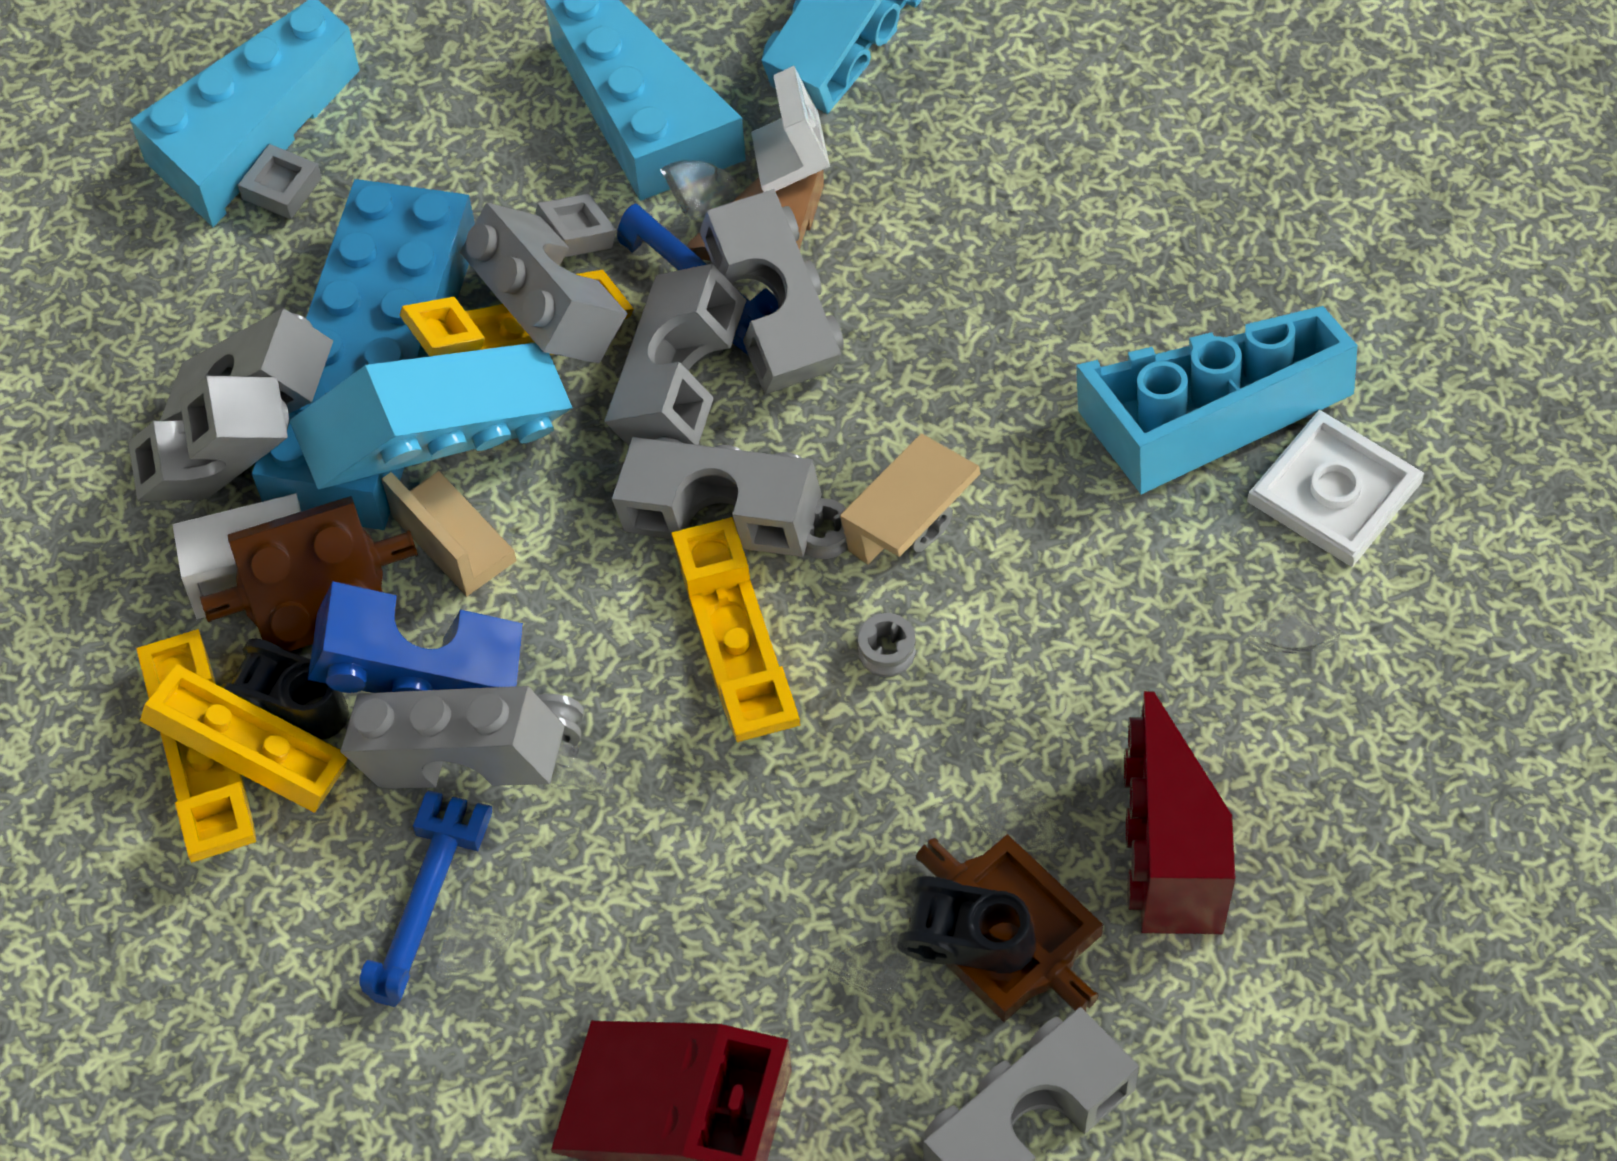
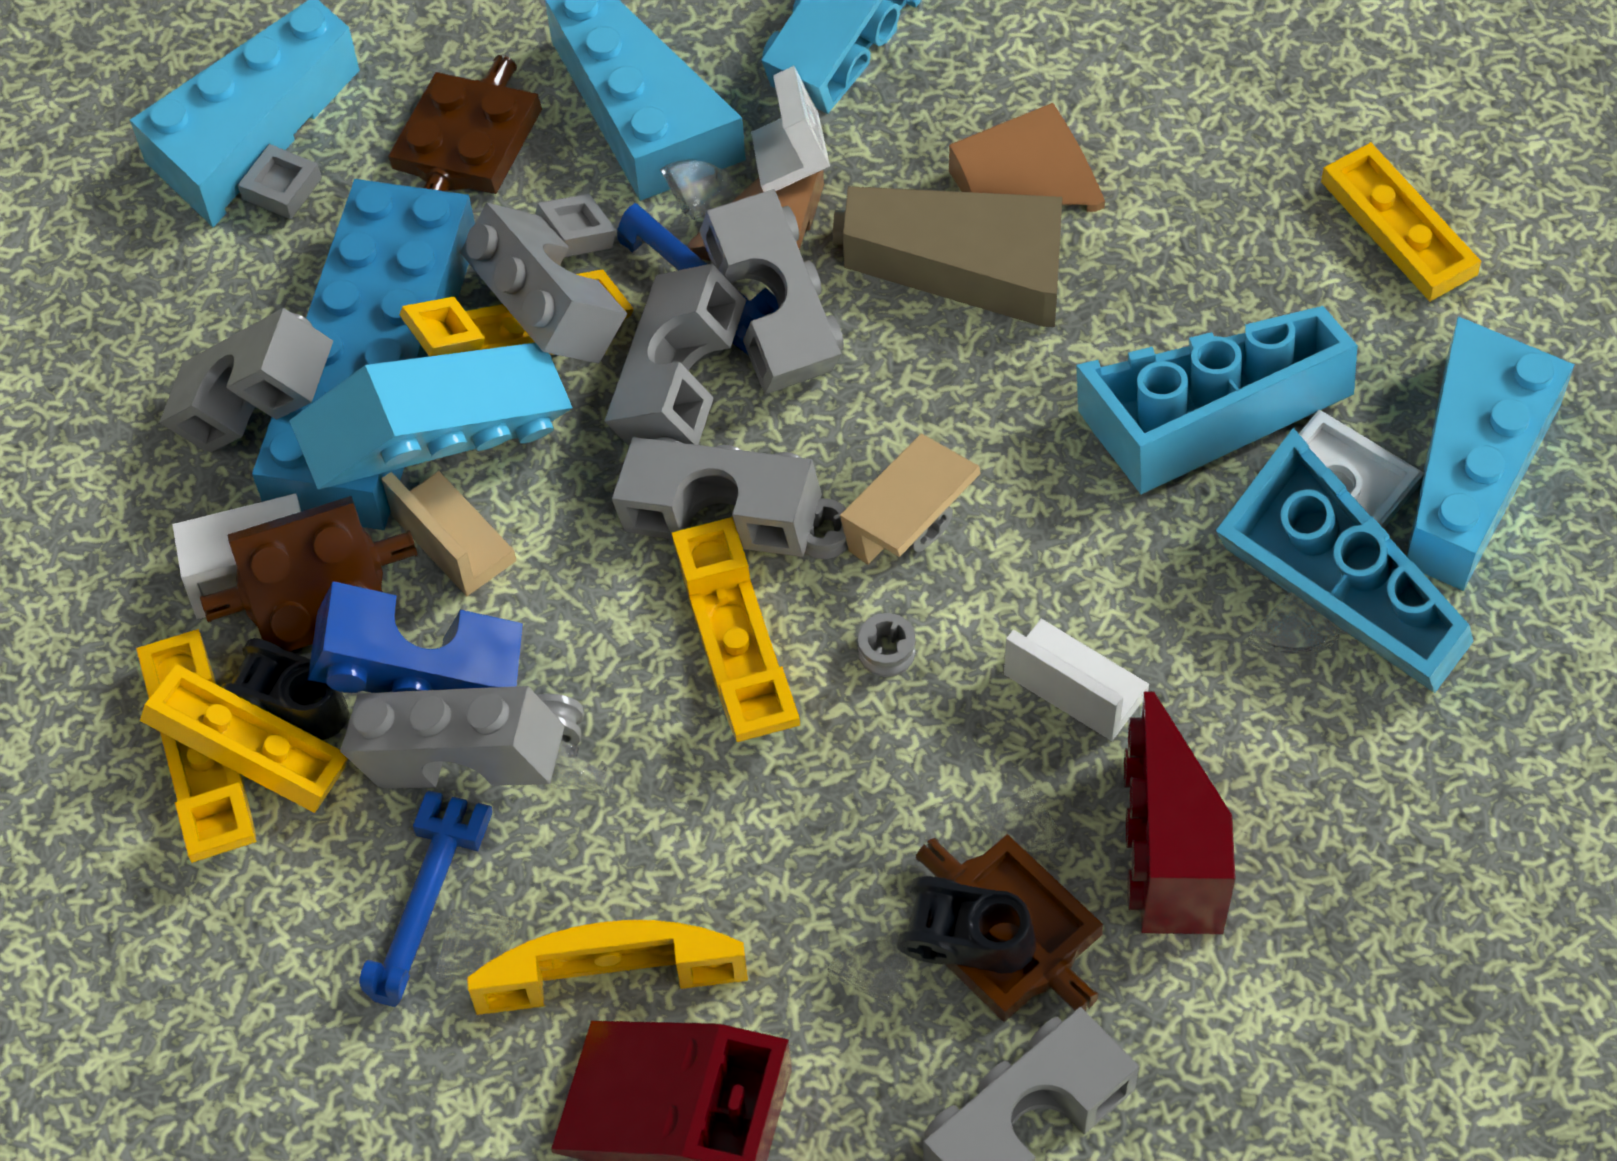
light grey arch [128,376,289,501] -> none
none -> reddish brown plate [388,55,542,194]
none -> yellow slope [467,920,748,1015]
none -> dark tan slope [833,186,1063,327]
none -> medium nougat slope [949,103,1105,212]
none -> white panel [1004,618,1149,741]
none -> medium azure wedge [1216,428,1474,693]
none -> yellow plate [1321,142,1481,302]
none -> medium azure wedge [1407,316,1575,591]

